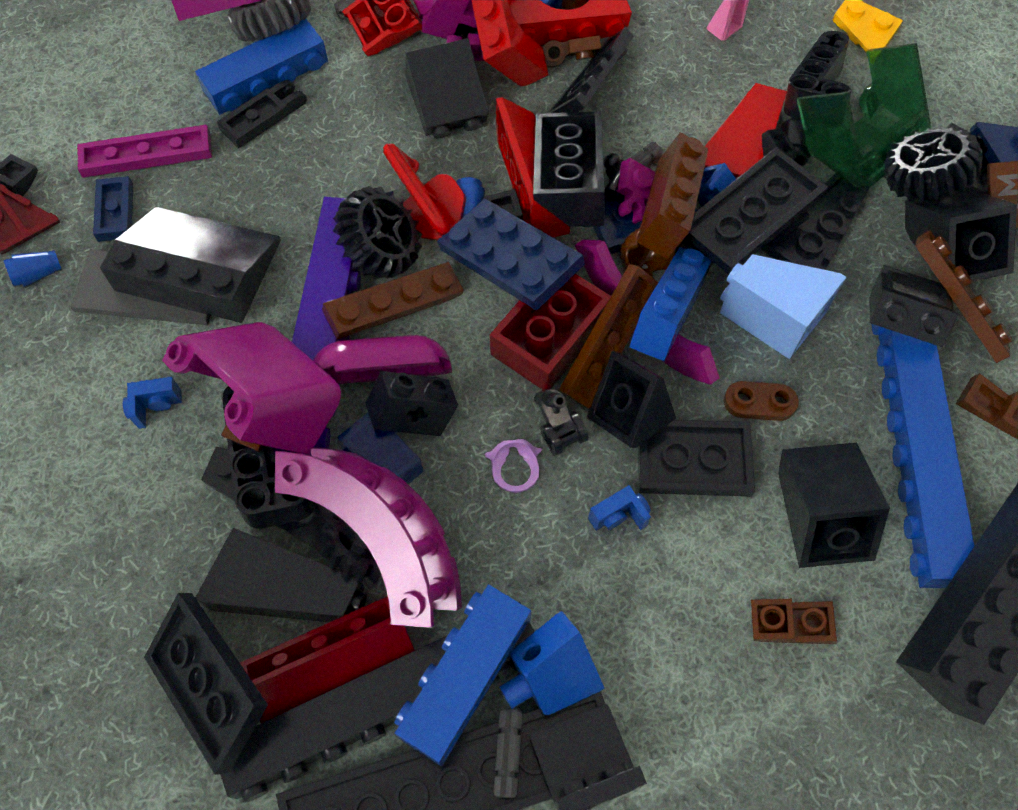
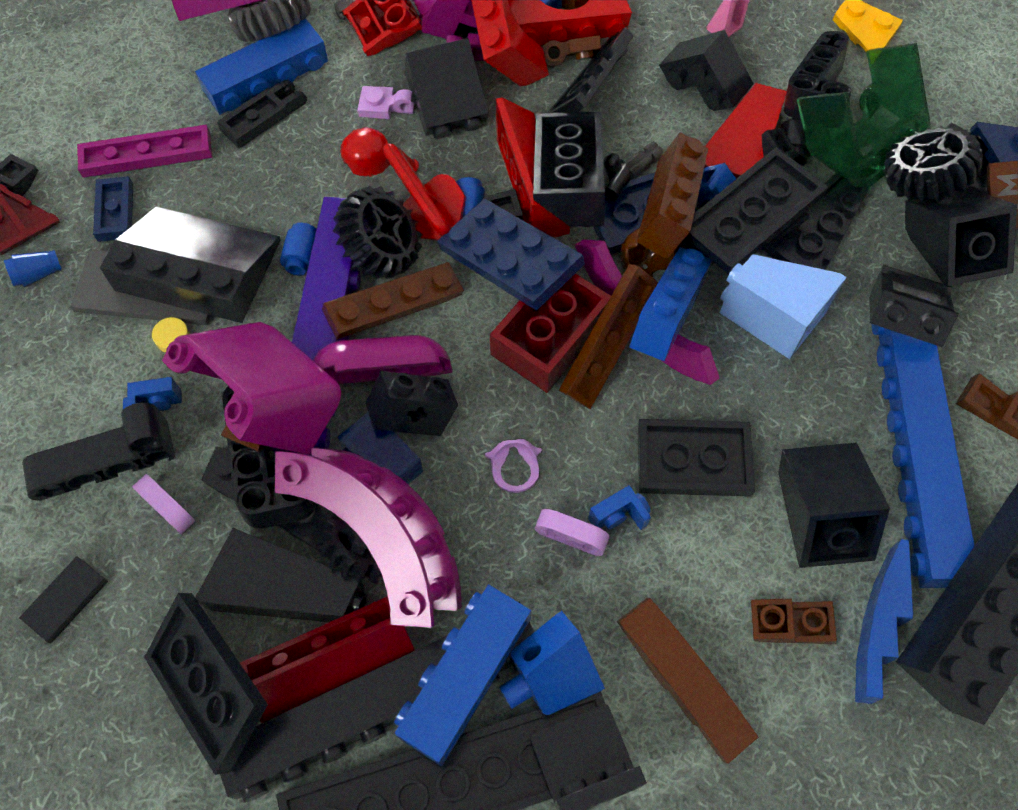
dark grey axle [493,709,523,798] -> none
black piece [534,389,589,456] -> none
black slope [587,350,676,448] -> none
magenta plate [617,158,655,224] -> none
reddish brown plate [724,381,799,421] -> none
reddish brown plate [915,230,1013,363] -> none
none -> black tile [19,556,108,644]
none -> black beam [22,403,175,501]
none -> lavender beam [132,474,195,535]
none -> light yellow tile [152,317,190,352]
none -> blue brick [280,222,317,276]
none -> red hair [340,127,390,177]
none -> lavender plate [357,86,415,119]
none -> lavender beam [534,509,609,556]
none -> reddish brown slope [617,597,759,764]
none -> black brick [659,30,754,111]
none -> blue slope [855,539,913,704]

